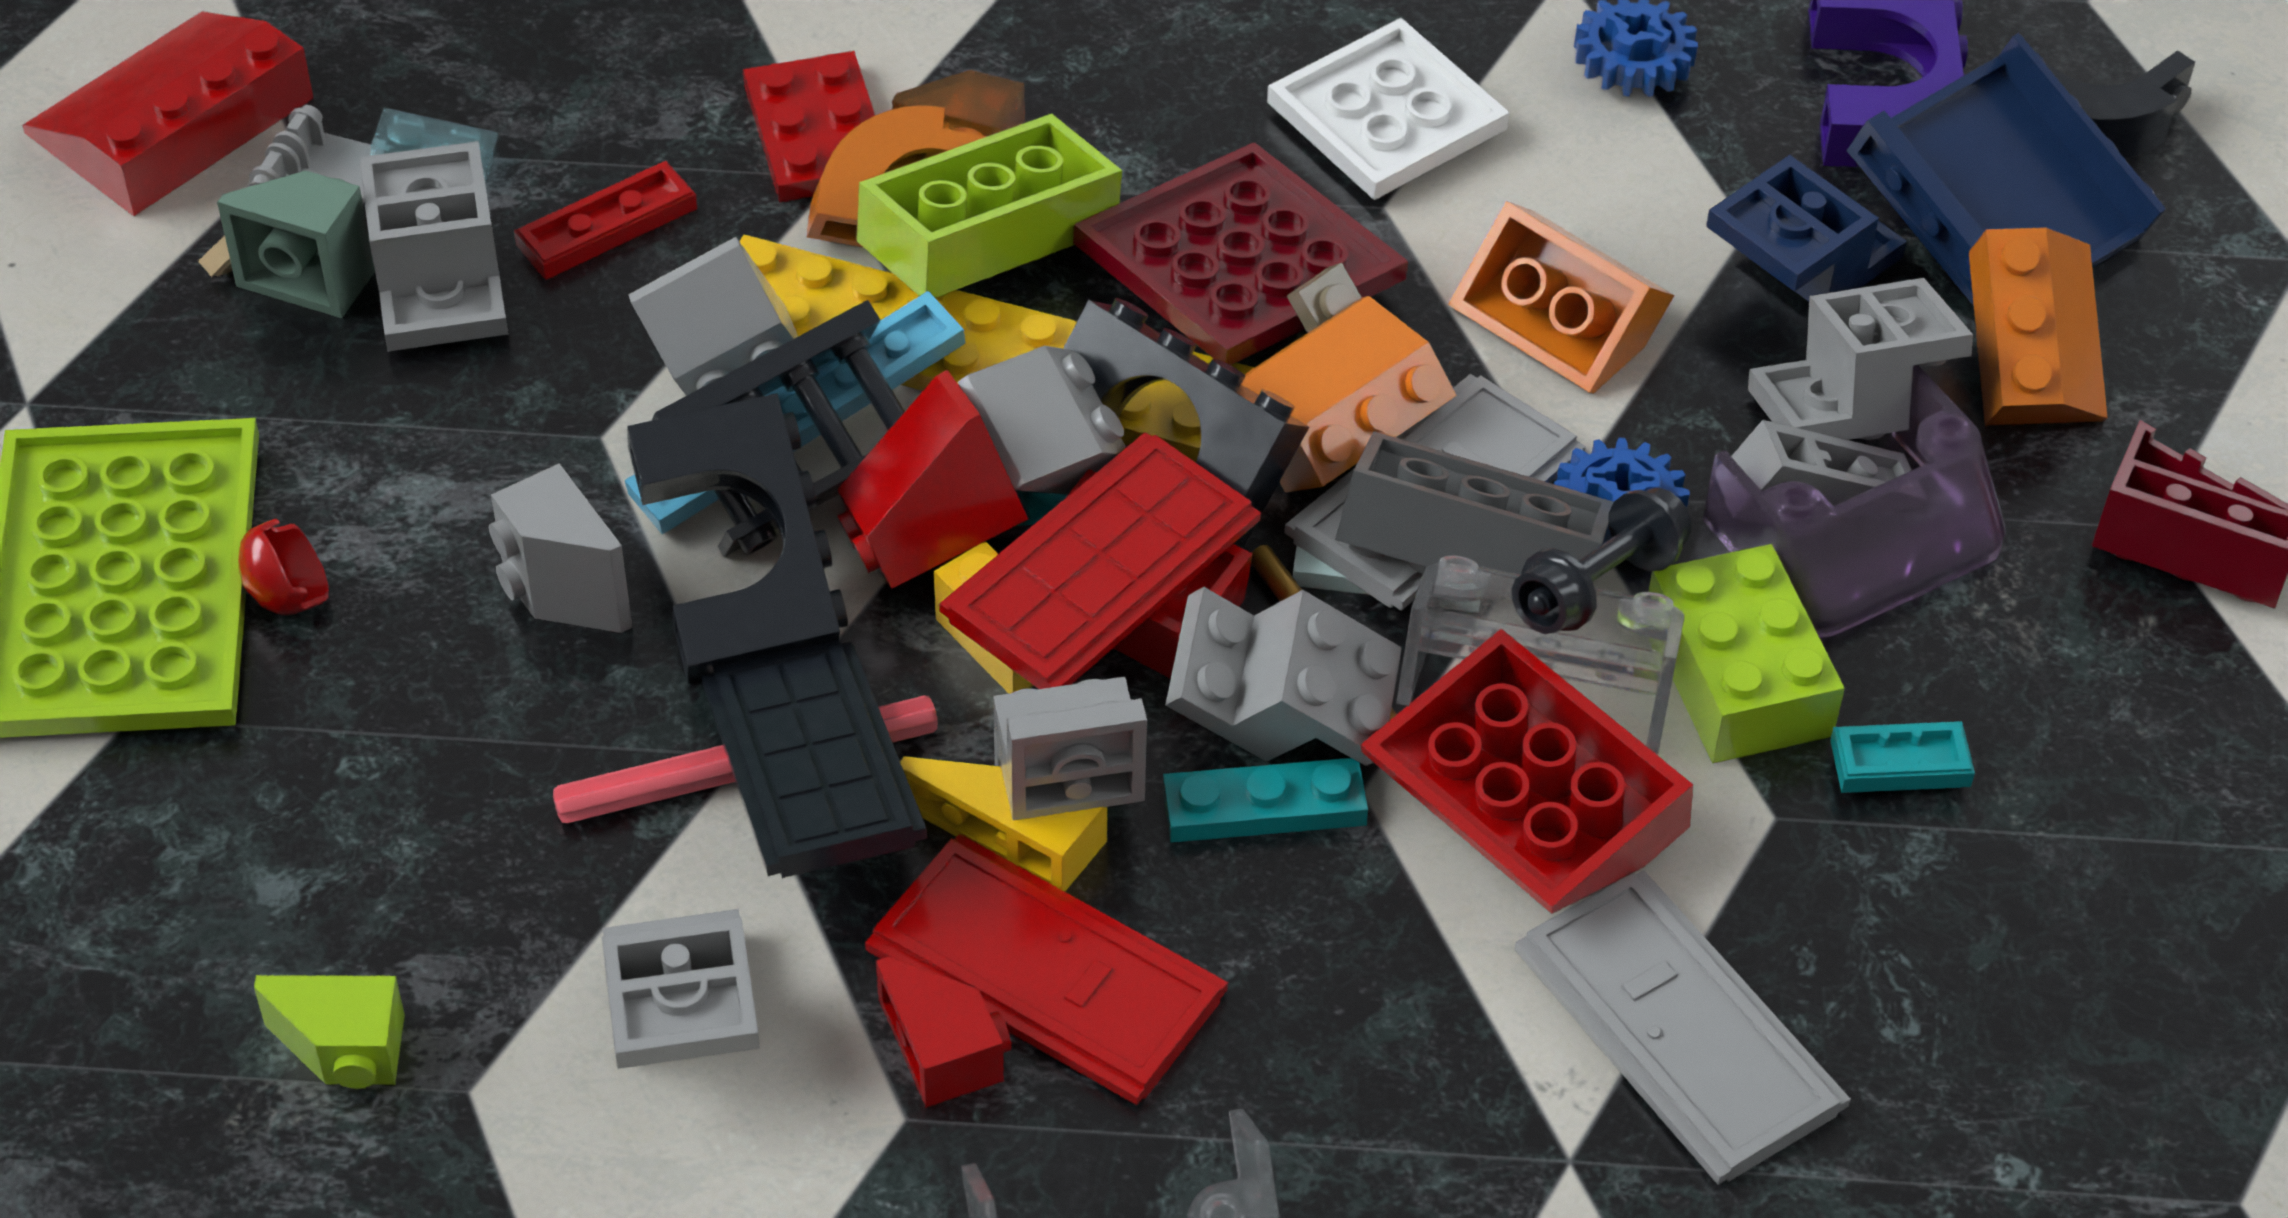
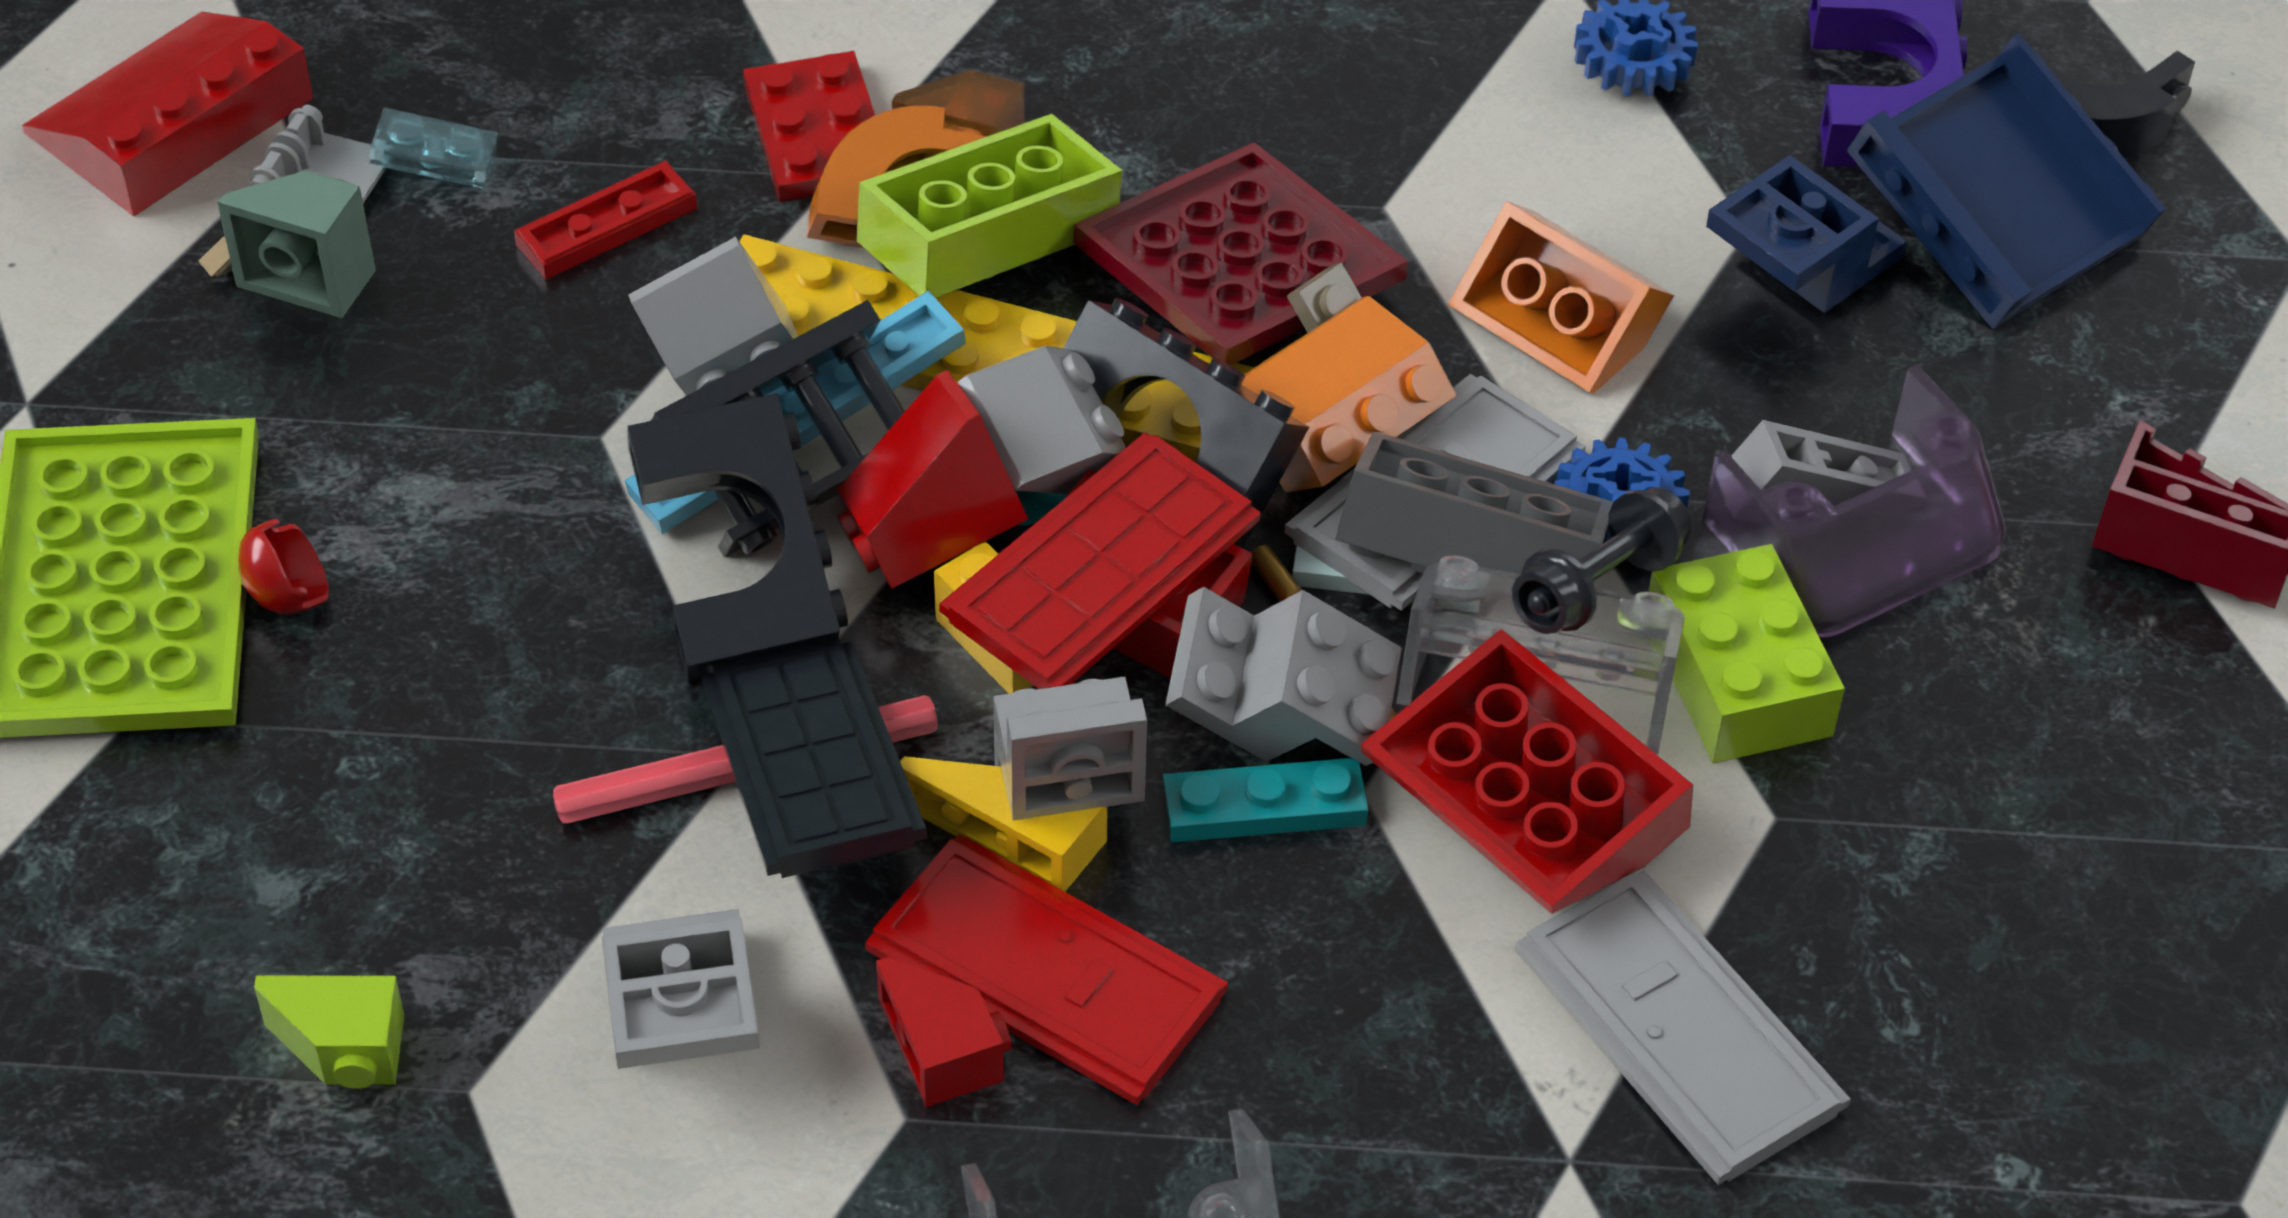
light grey bracket [359,141,508,351] -> none
light grey slope [489,463,632,633] -> none
white plate [1267,18,1509,200] -> none
light grey bracket [1748,278,1973,440] -> none
teal plate [1830,721,1975,793] -> none
orange slope [1969,228,2108,425] -> none

